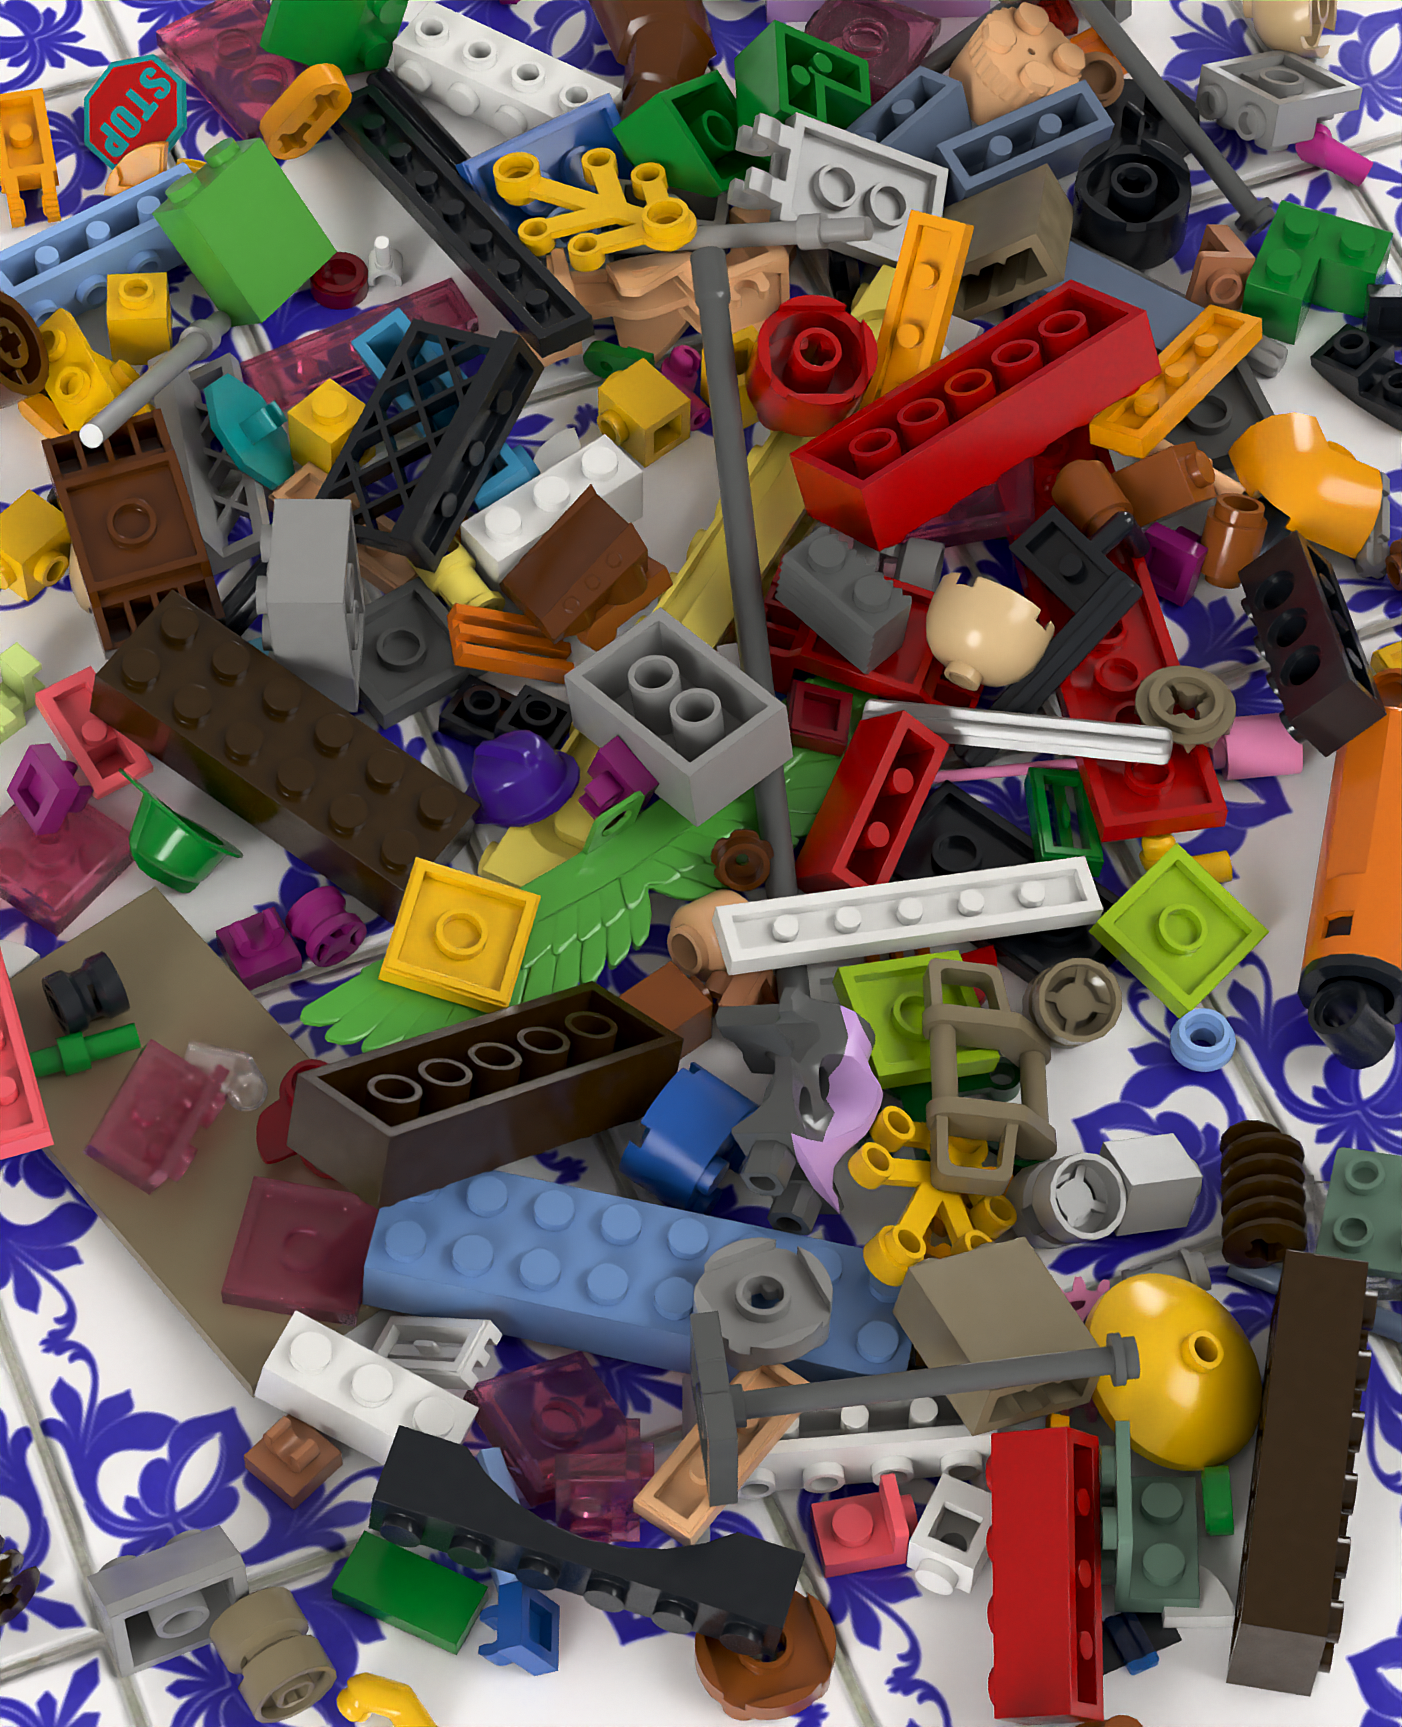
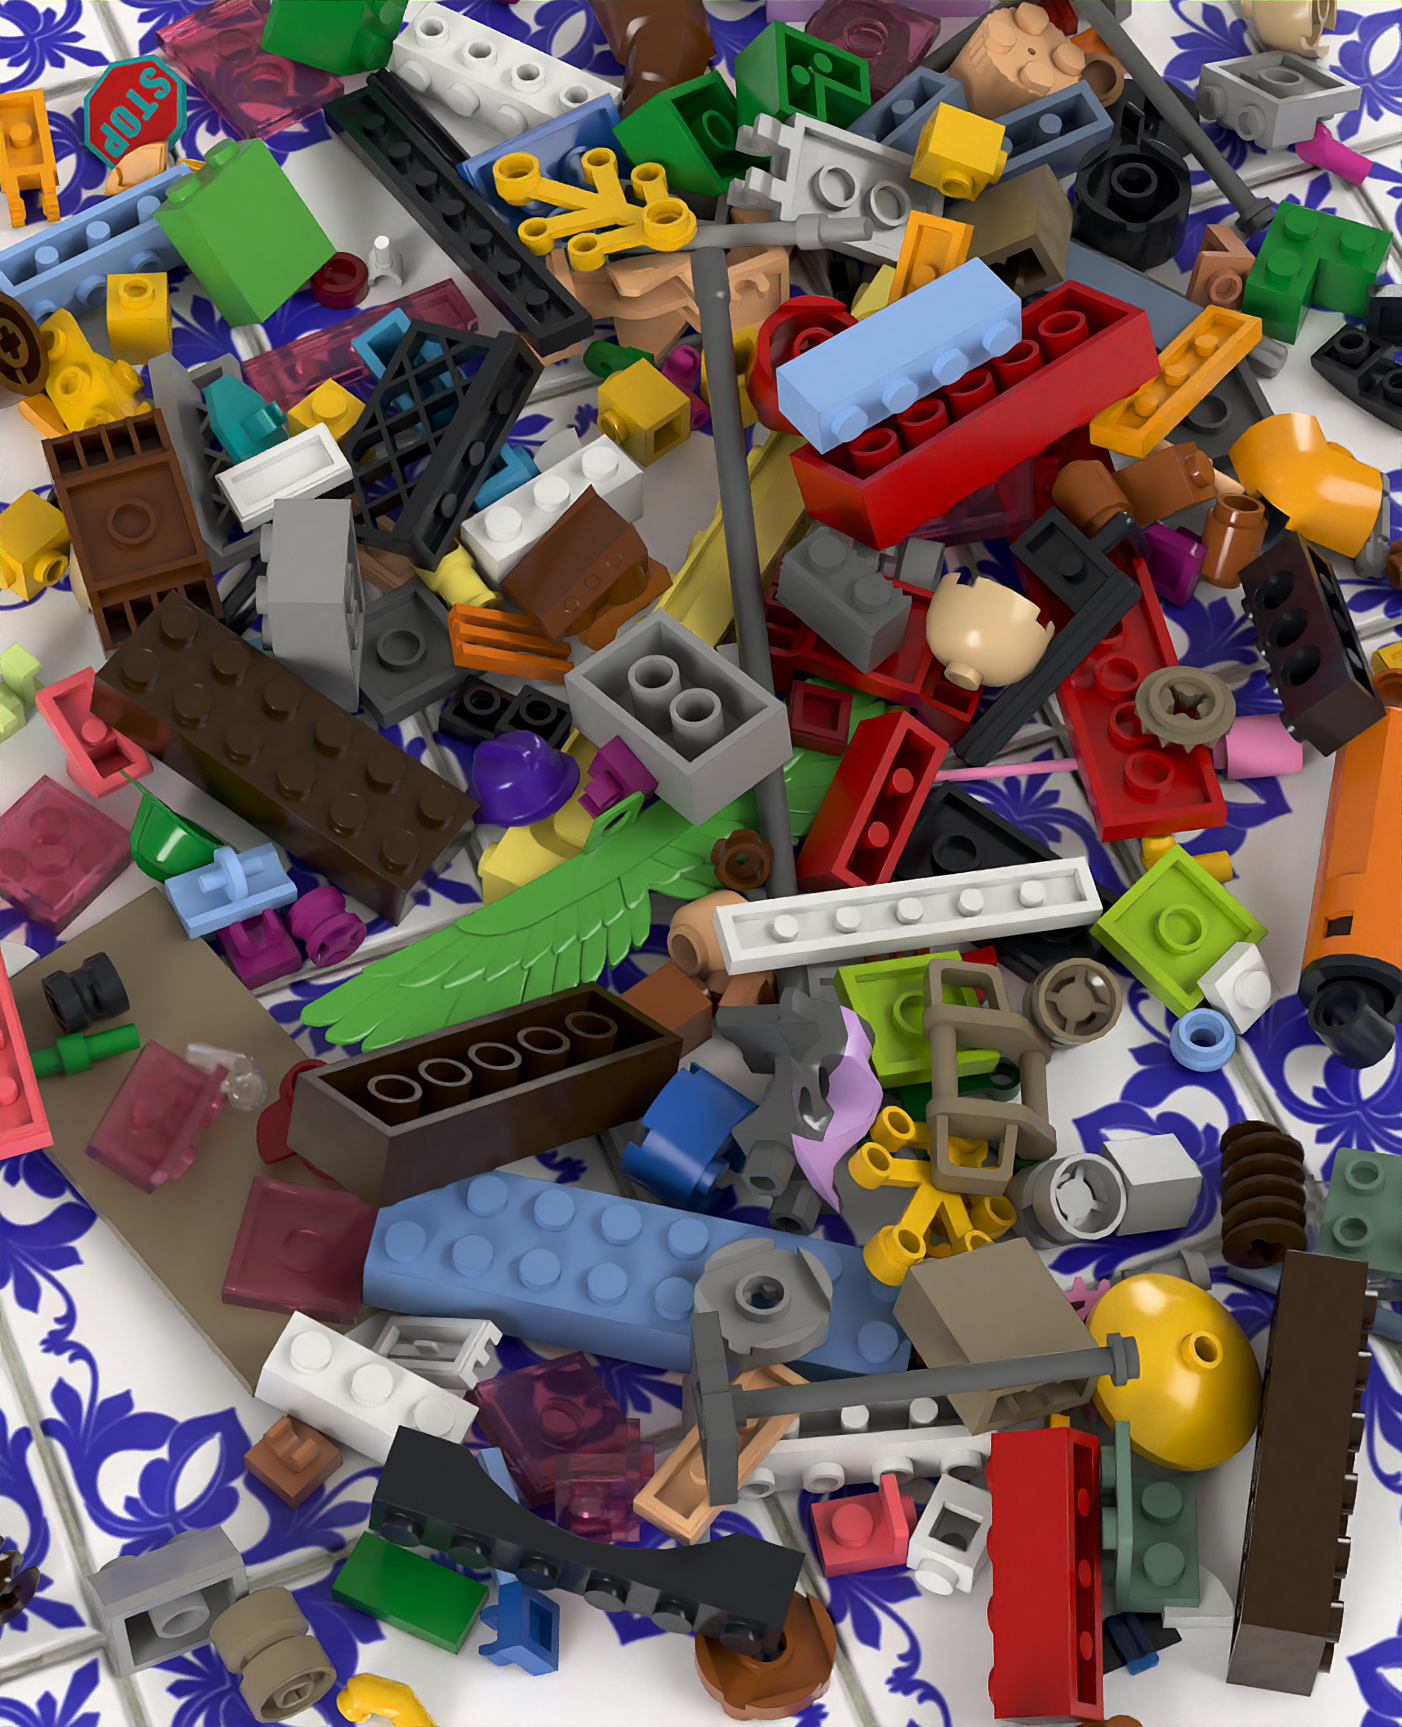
magenta tile [6,743,94,835] -> none
light grey bar [80,311,231,448] -> none
light orange beam [259,63,352,160] -> none
yellow tile [378,857,541,1013] -> none
axle [862,698,1173,765] -> none
green tile [1024,767,1104,878] -> none
green tile [1201,1465,1234,1536] -> none
none -> light blue hips [165,842,297,943]
none -> white tile [215,422,354,533]
none -> light blue brick [776,257,1022,454]
none -> yellow brick [909,102,1008,202]
none -> white plate [1197,941,1282,1034]

